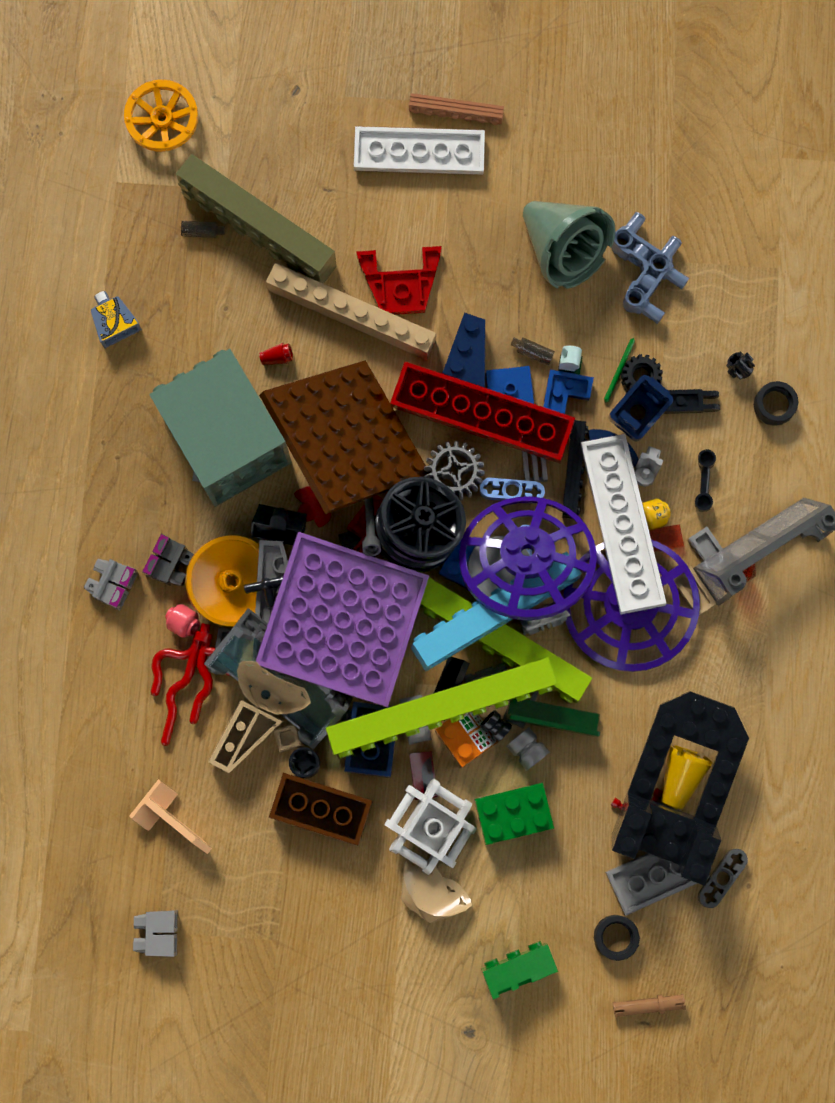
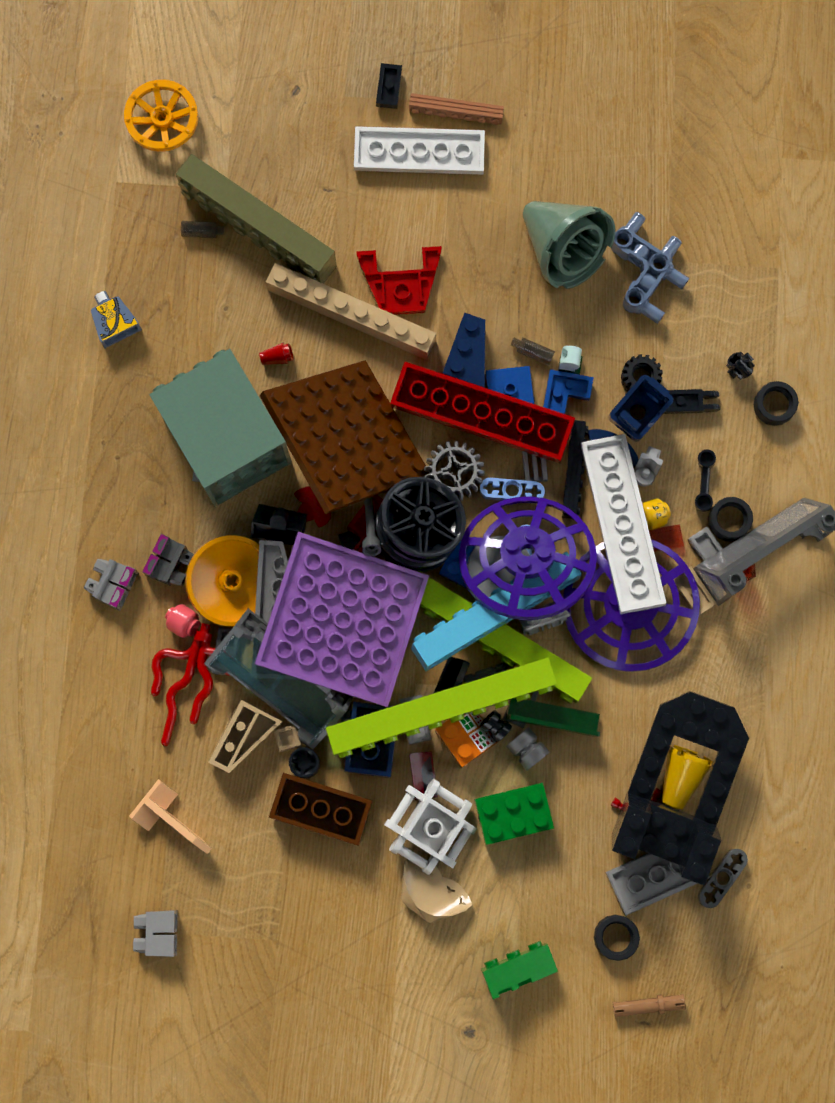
tan piece [237,661,311,714] -> none
black piece [244,576,283,608] -> none
green axle [604,338,635,403] -> none
none -> black plate [376,63,402,109]
none -> black tyre [708,497,753,541]

